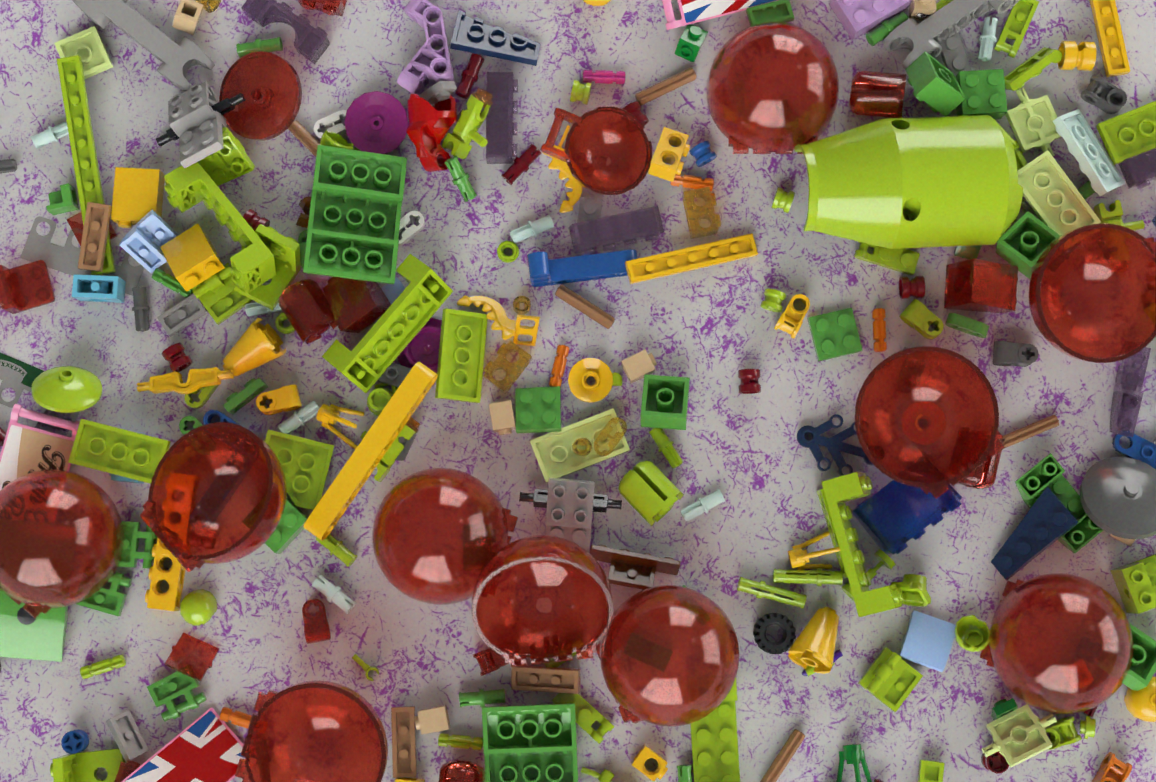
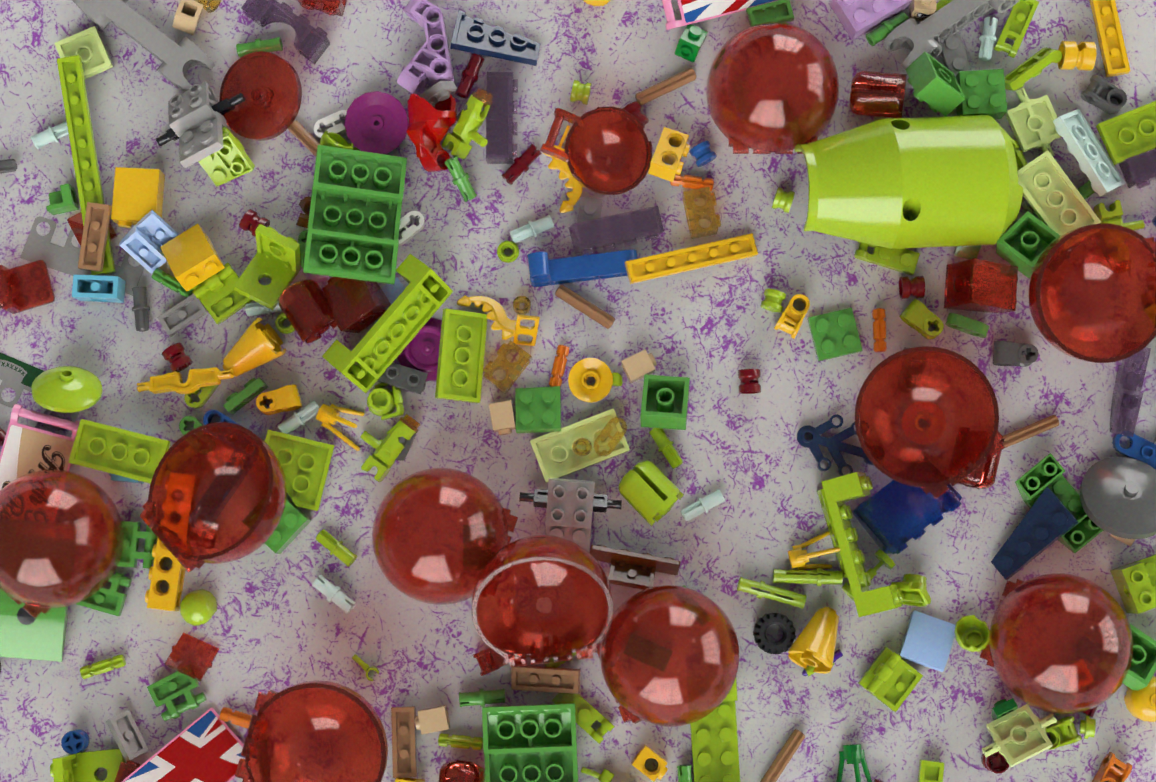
lime plate [164,162,277,294] -> none
clear red piece [302,598,331,644] -> none
yellow beam [303,362,438,541] -> none
dark pink axle [583,70,625,84] -> none

